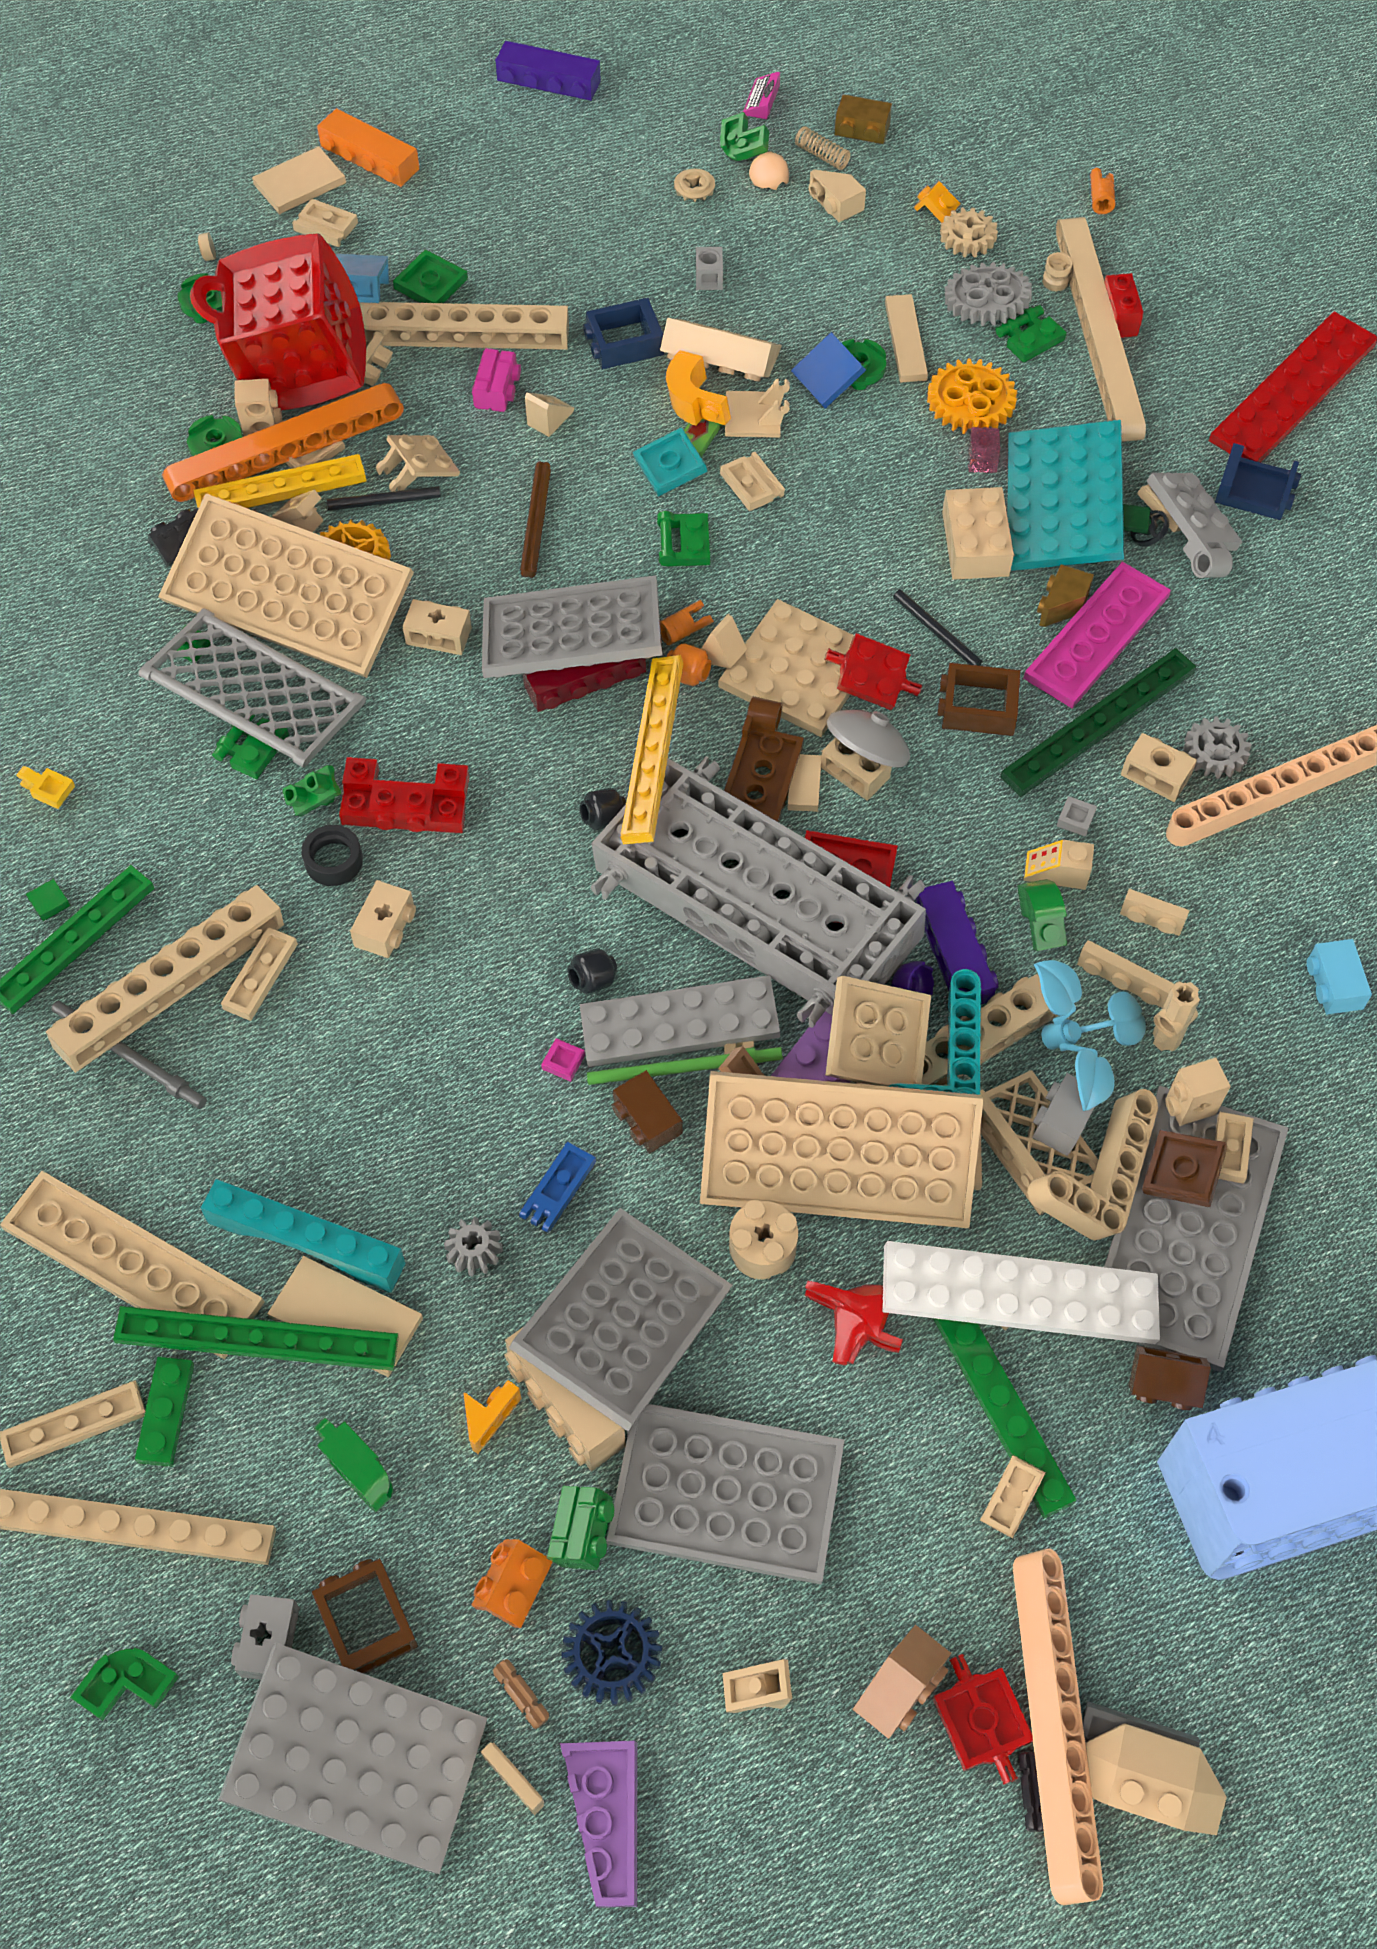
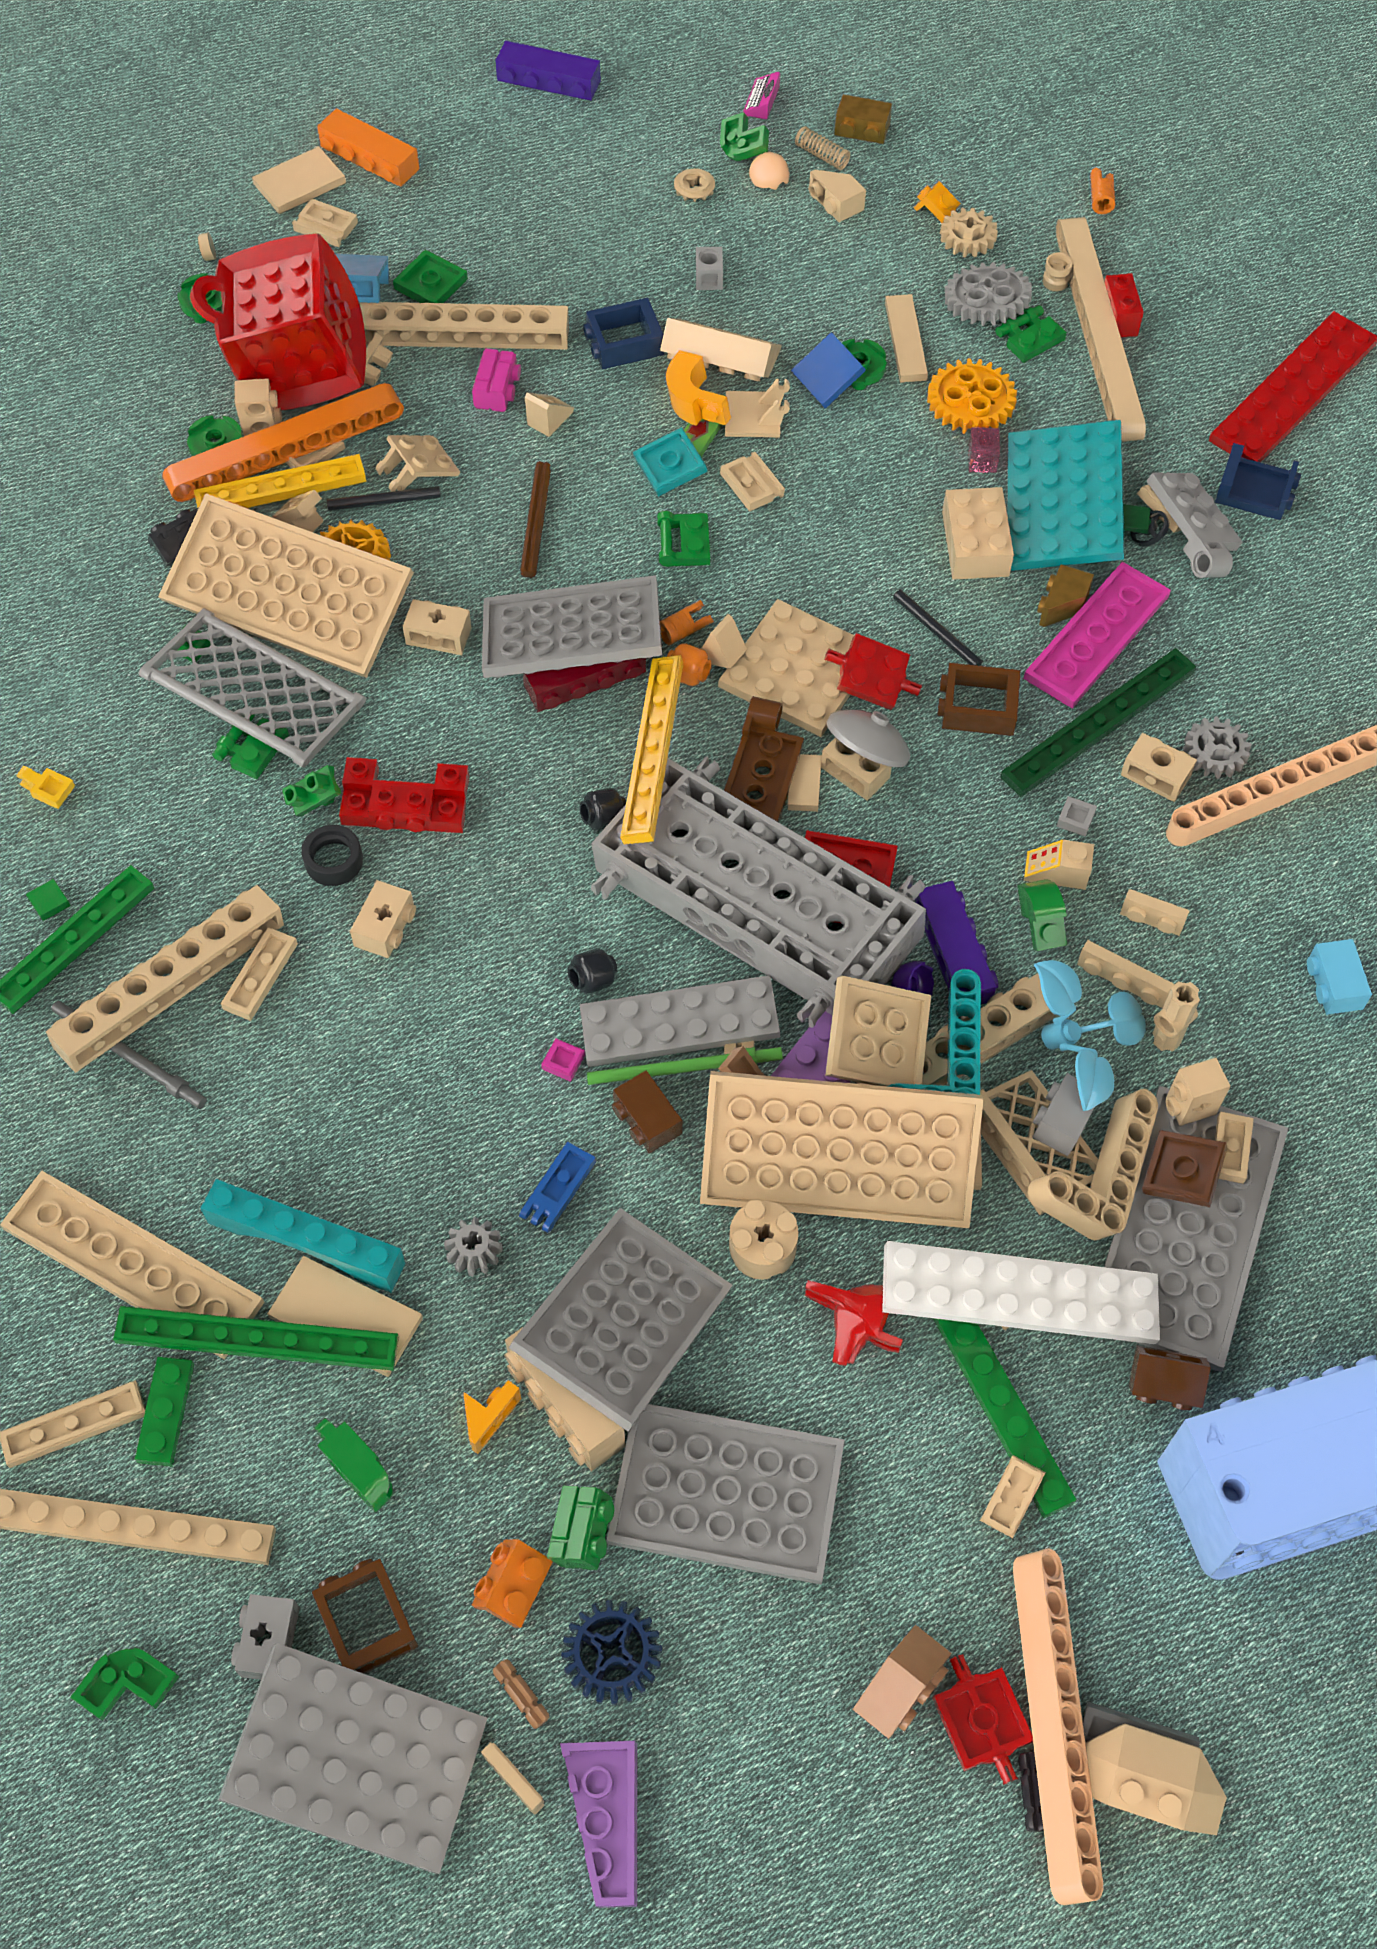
tan slope [723,1659,792,1713] -> none

